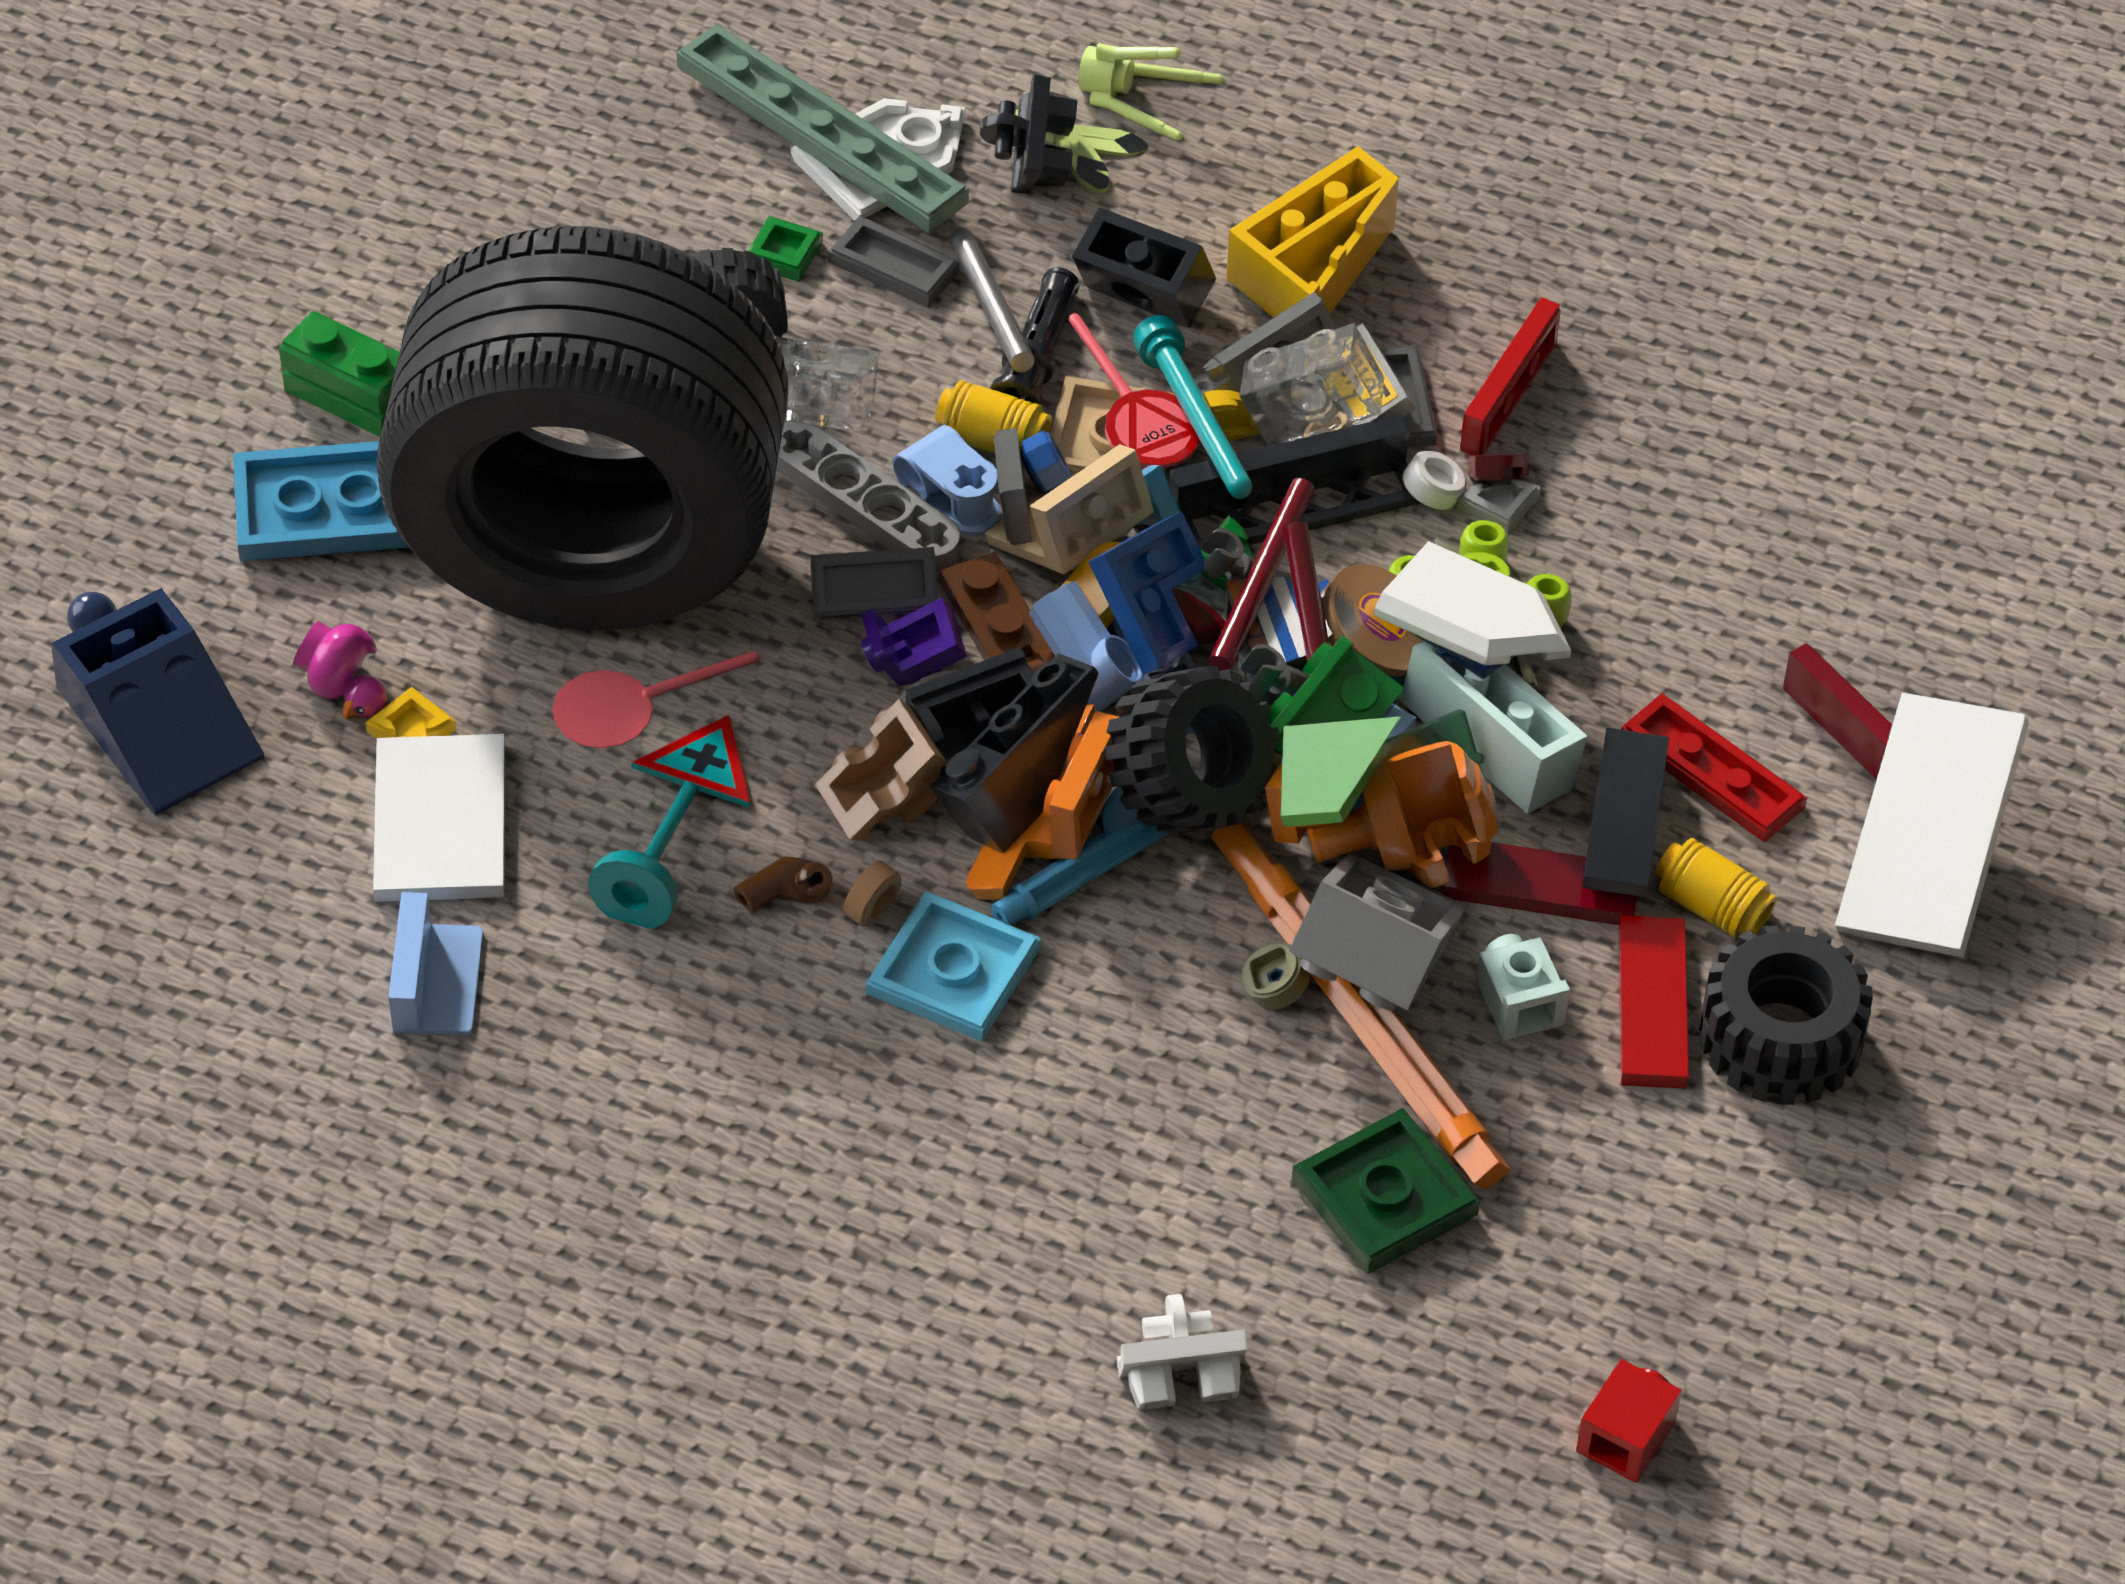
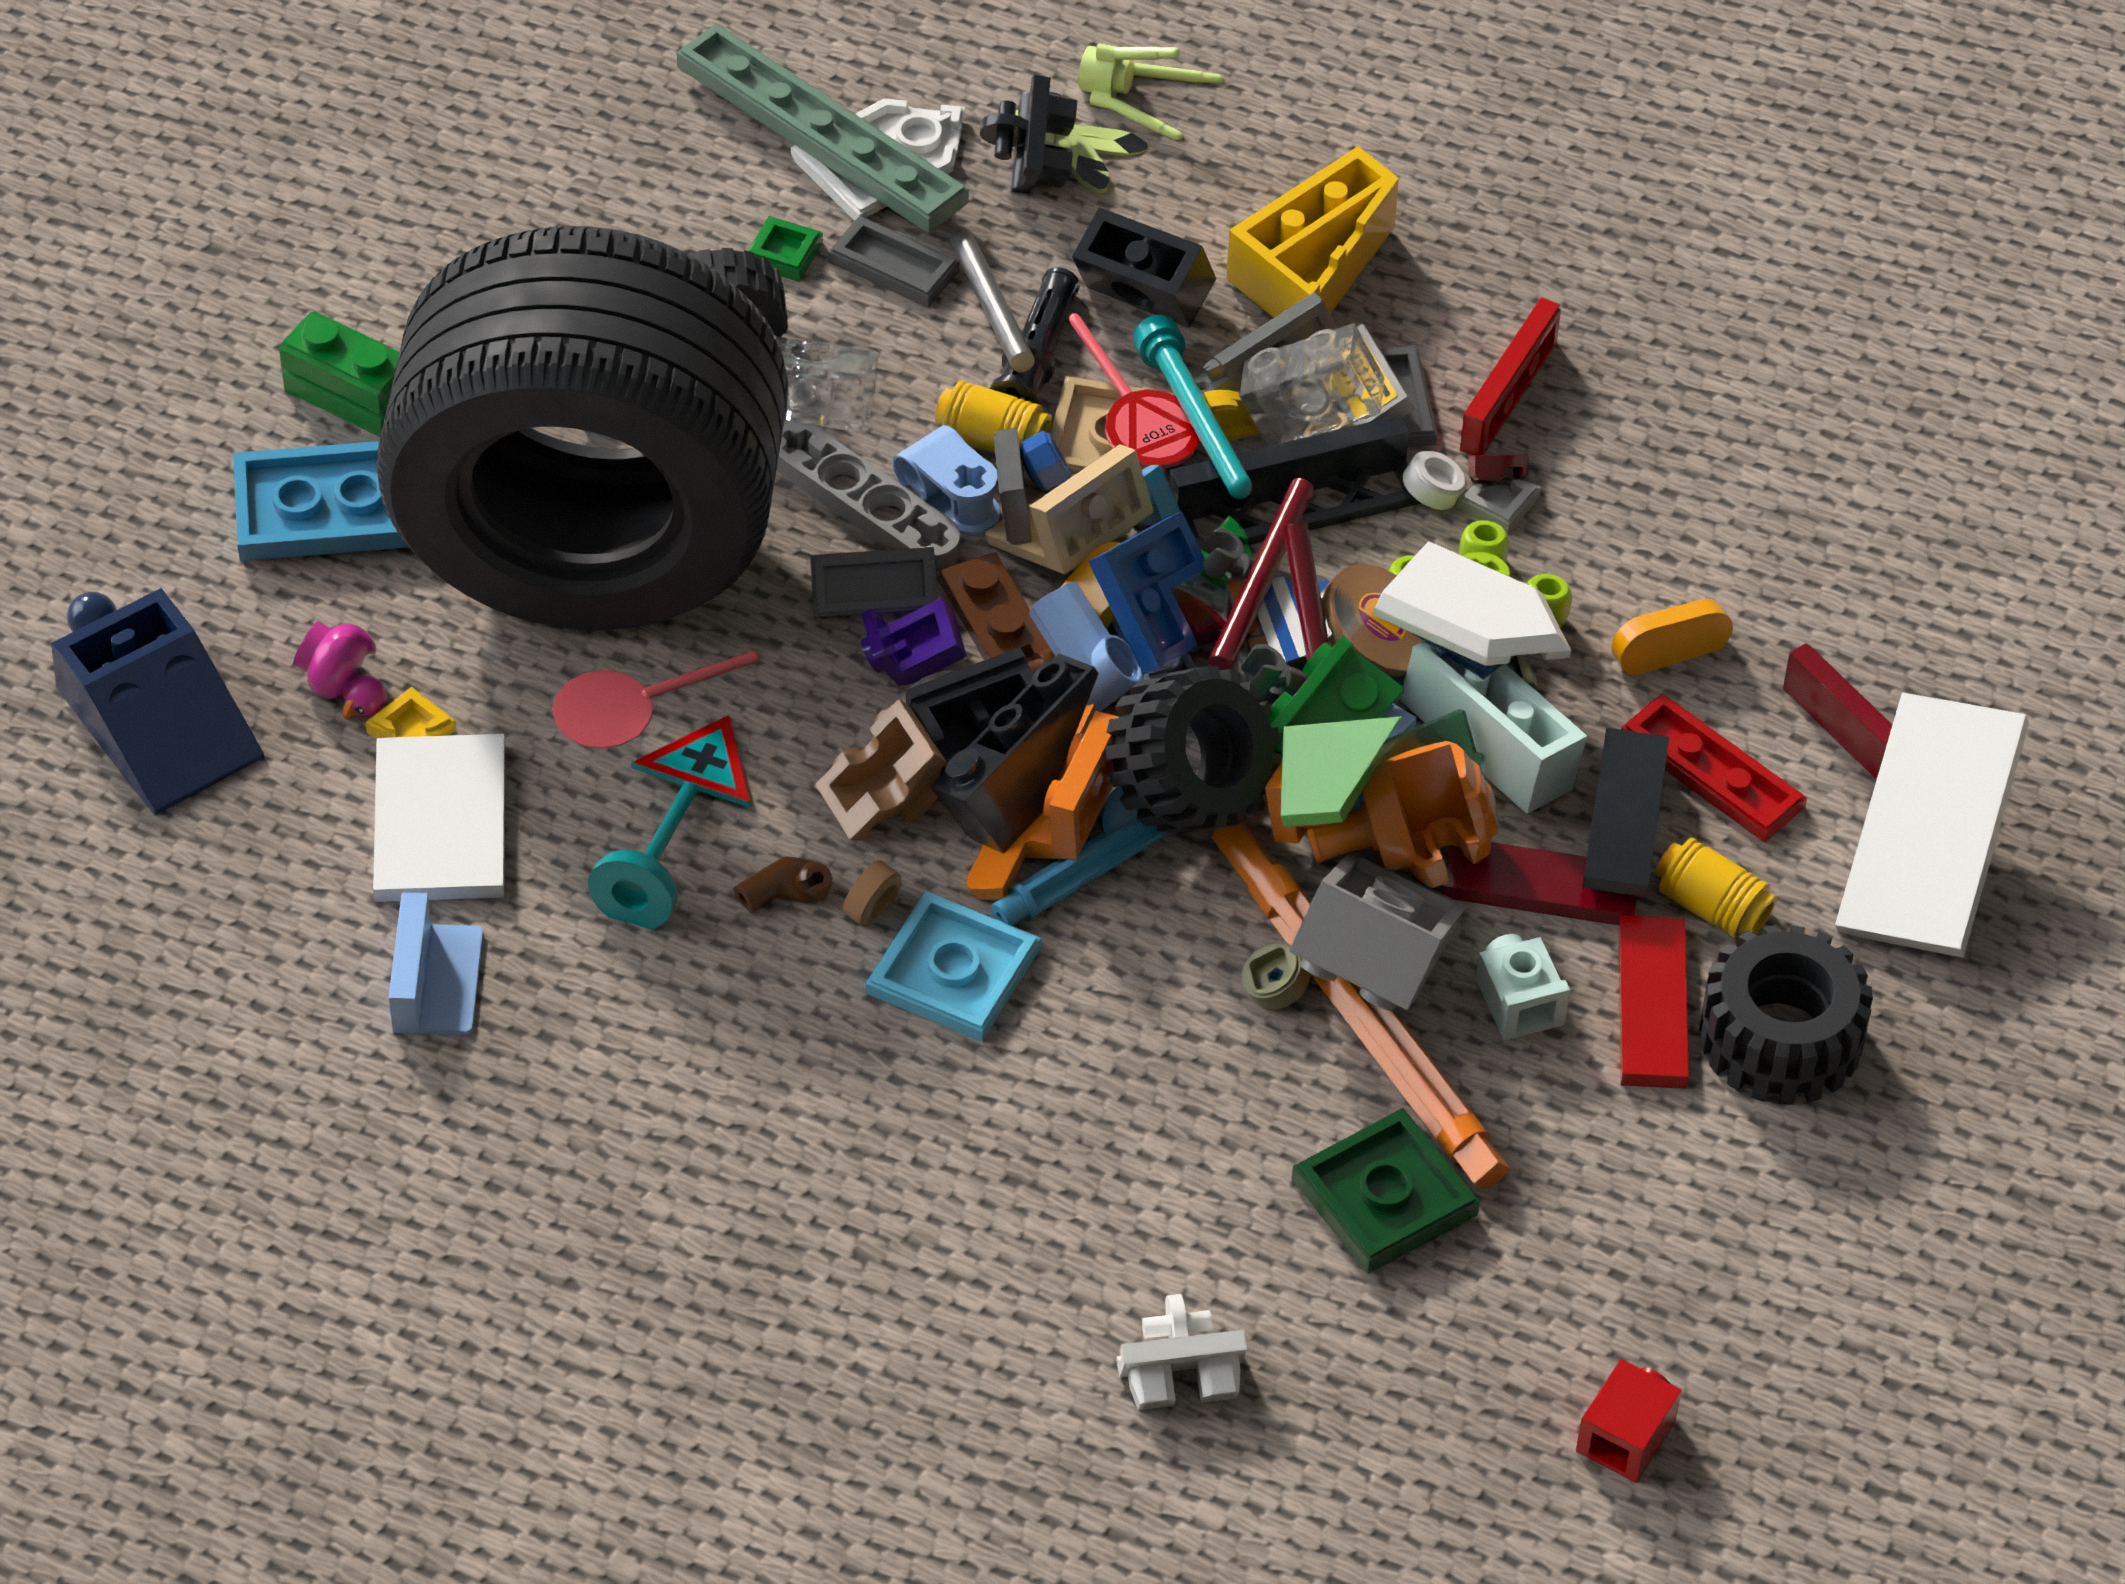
none -> light orange tile [1611,599,1733,676]

